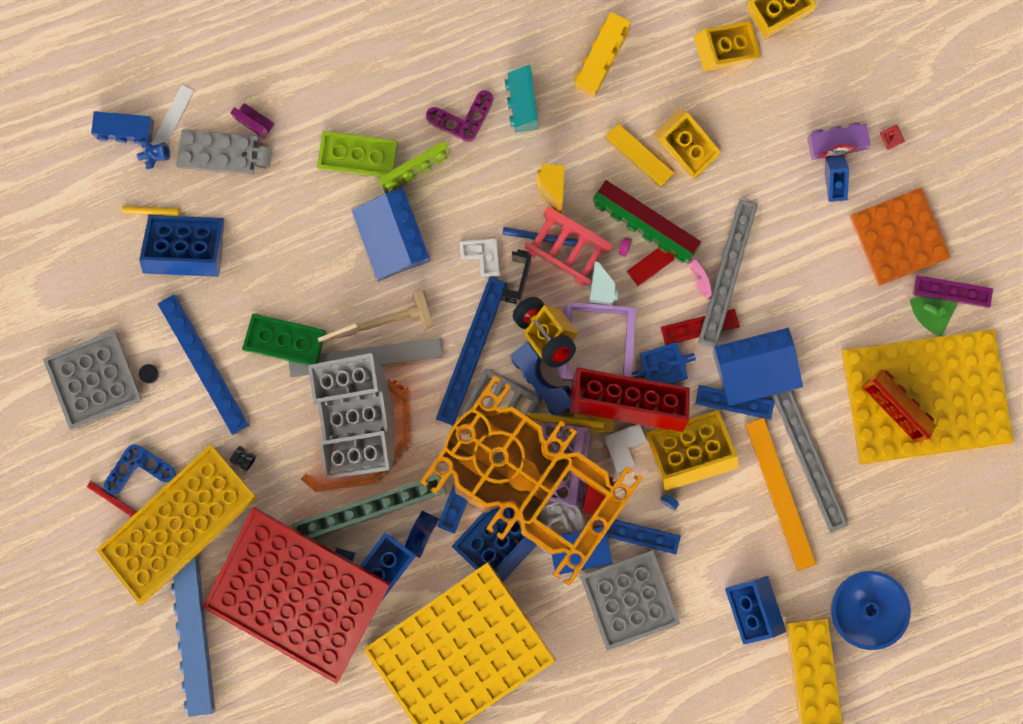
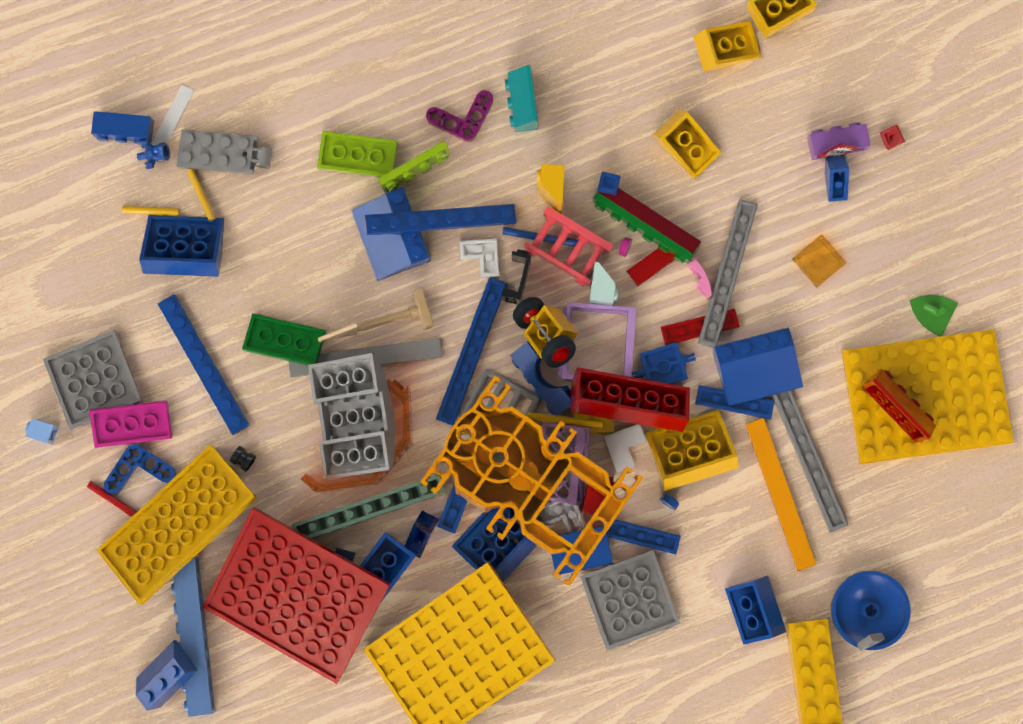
black tile [139,364,159,384] -> none
magenta bracket [230,103,274,139] -> none
yellow wedge [573,12,631,98] -> none
yellow tile [605,123,674,188] -> none
orange plate [850,188,951,286] -> none
magenta plate [913,275,993,308] -> none
none -> light blue brick [25,418,59,445]
none -> dark pink tile [89,400,172,448]
none -> blue slope [136,640,198,711]
none -> yellow bar [187,169,216,221]
none -> blue plate [364,204,517,236]
none -> blue tile [597,172,621,195]
none -> clear yellow tile [792,234,846,288]
none -> light grey tile [857,633,885,650]

